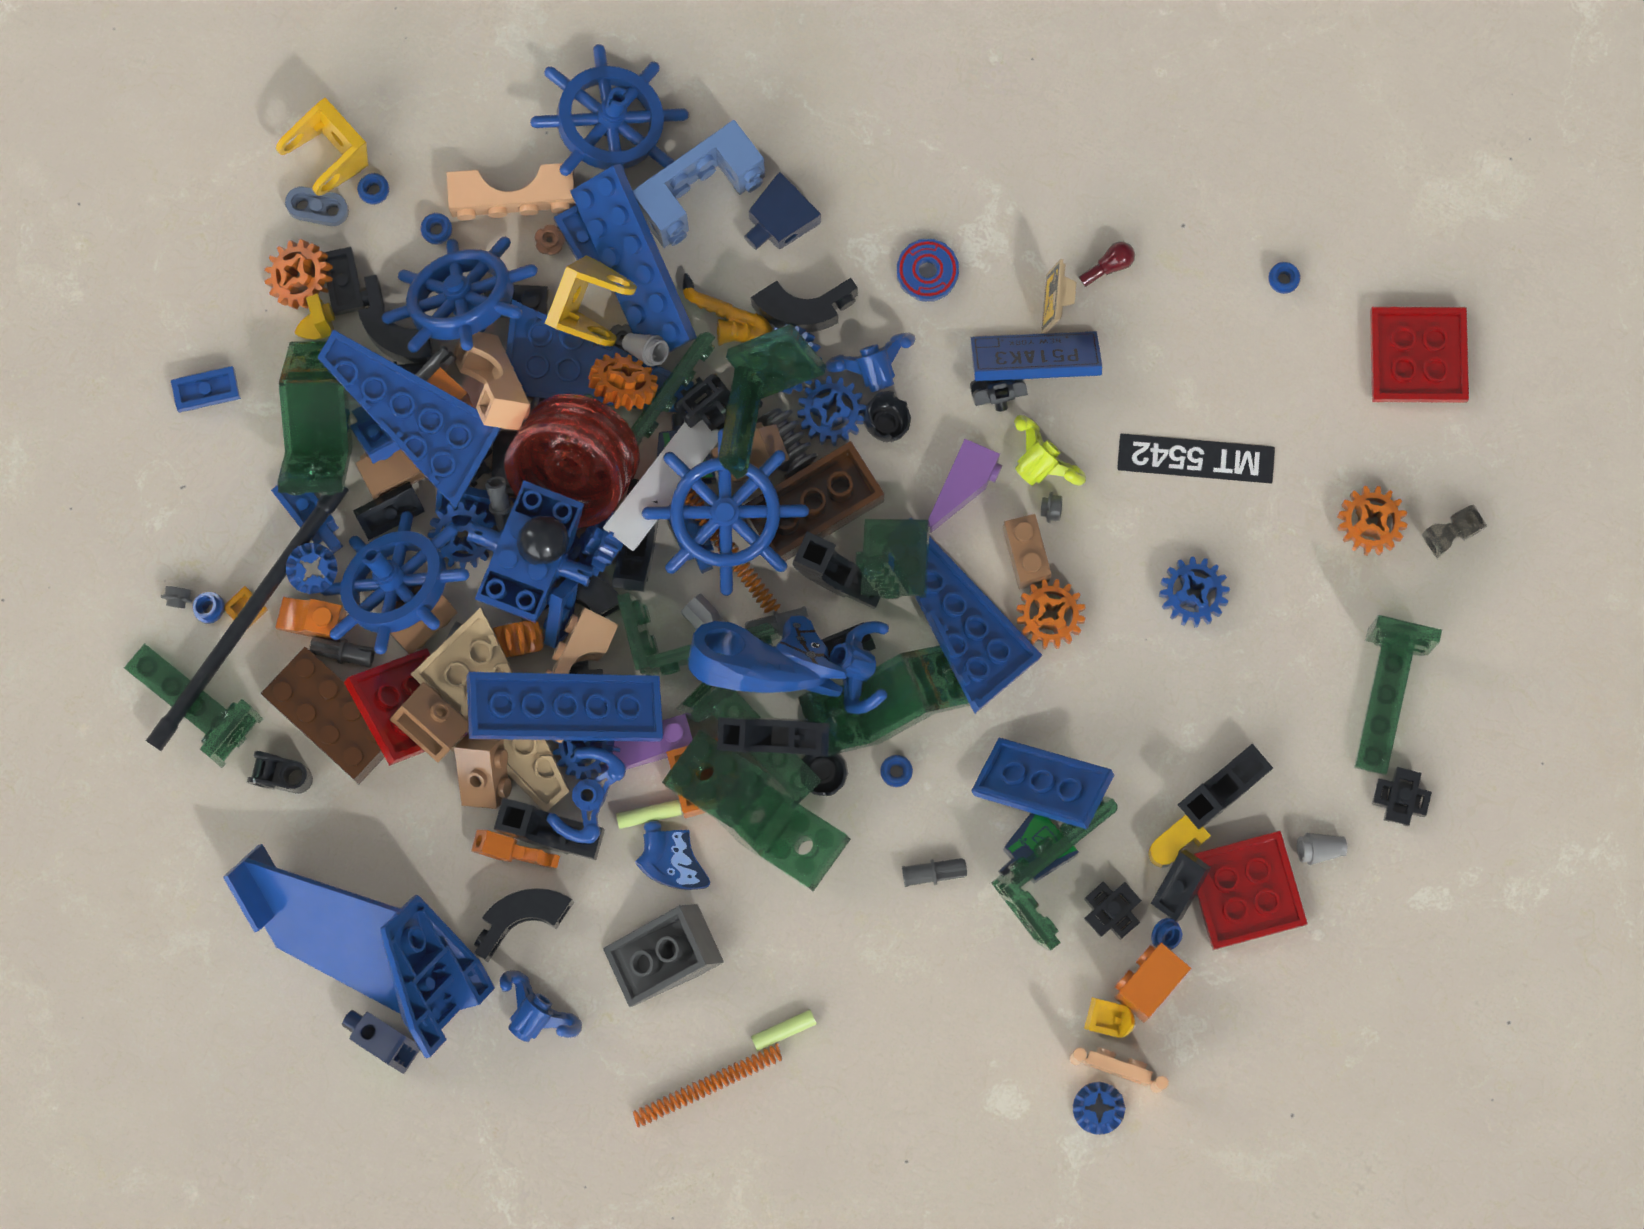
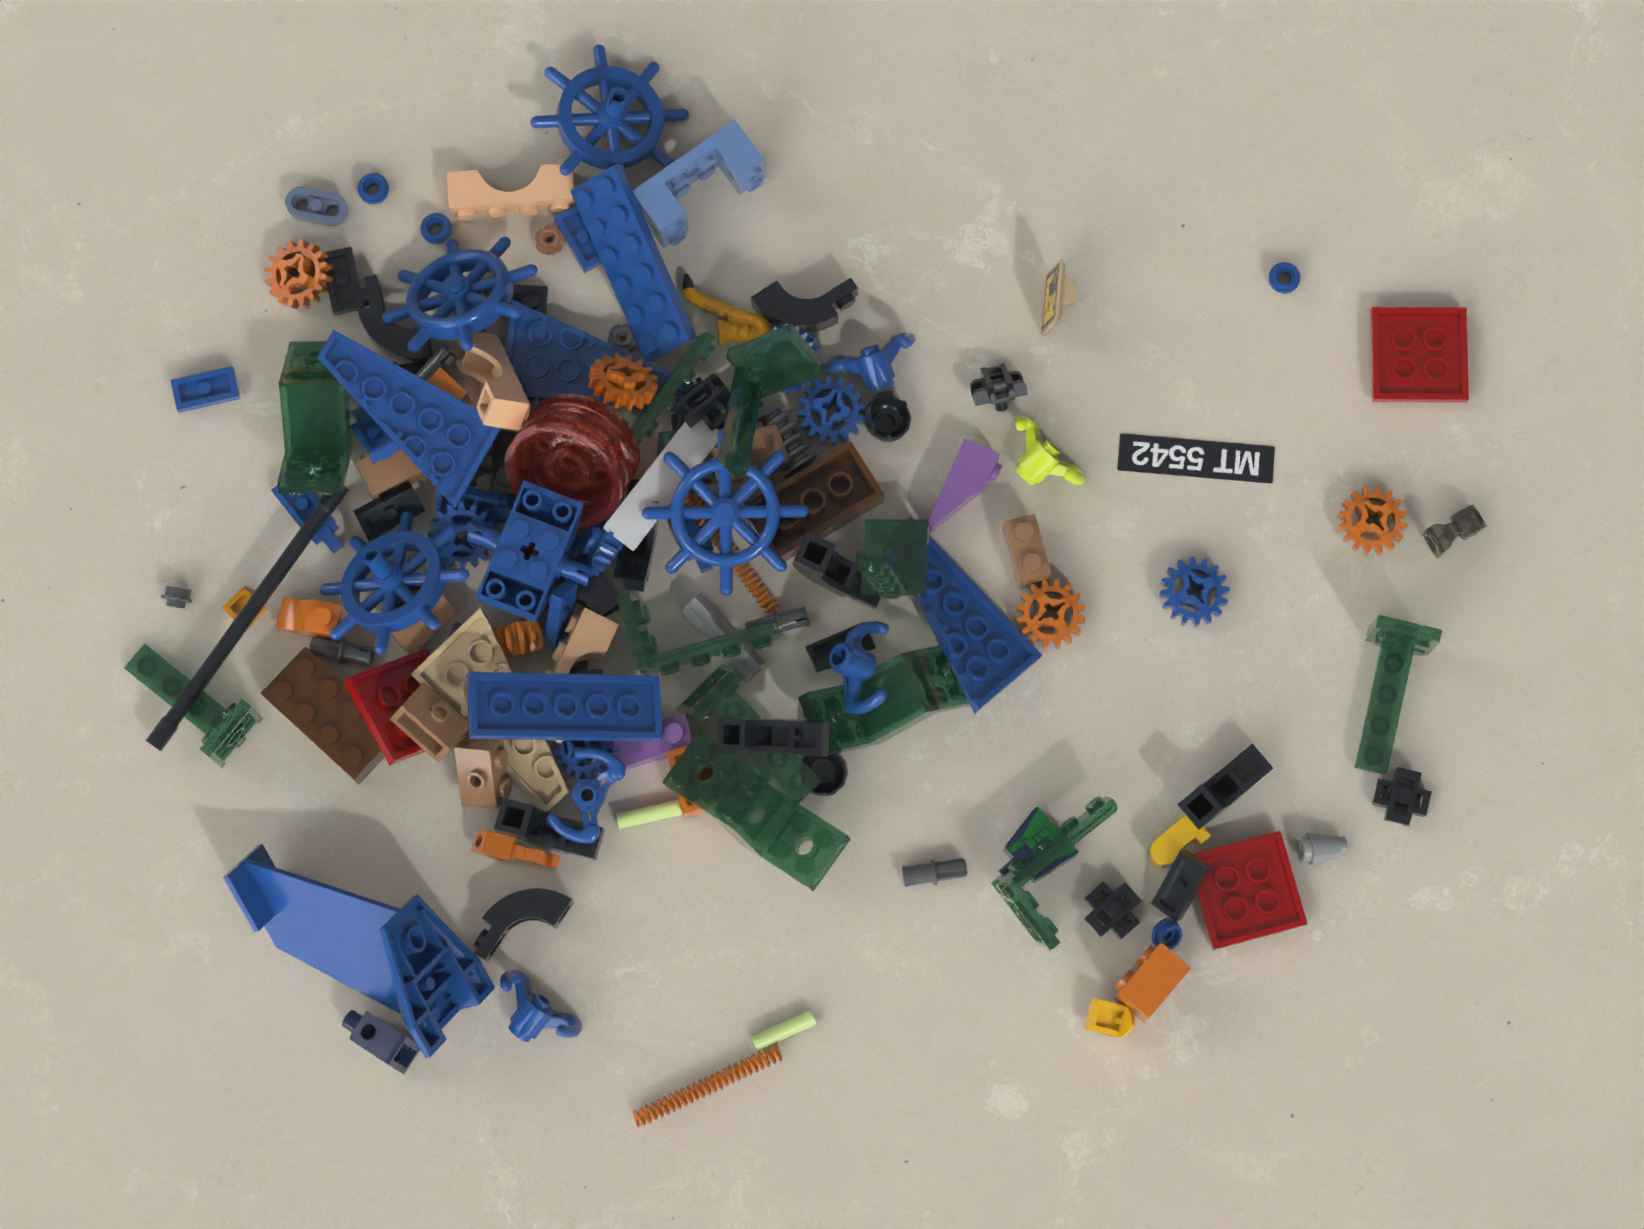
blue plate [193,592,224,624] -> none
black piece [247,751,313,794] -> none
yellow hose [275,97,368,196] -> none
blue gear [286,543,338,594] -> none
yellow plate [294,293,335,340] -> none
dark grey axle [485,476,514,532] -> none
black hair [516,516,569,565] -> none
yellow hose [544,255,637,346] -> none
dark grey slope [603,904,724,1007] -> none
light grey cone [622,333,669,366] -> none
blue arm [635,821,710,890] -> none
blue animal [688,615,847,697] -> none
dark blue torso [744,172,821,250] -> none
blue plate [880,755,913,787] -> none
blue tile [897,239,959,302] -> none
blue tile [971,331,1102,381] -> none
blue tile [971,737,1114,829] -> none
dark grey plate [1041,492,1062,523] -> none
light nougat plate [1070,1047,1169,1093] -> none
blue gear [1073,1082,1126,1135] -> none
dark red piece [1079,242,1135,287] -> none

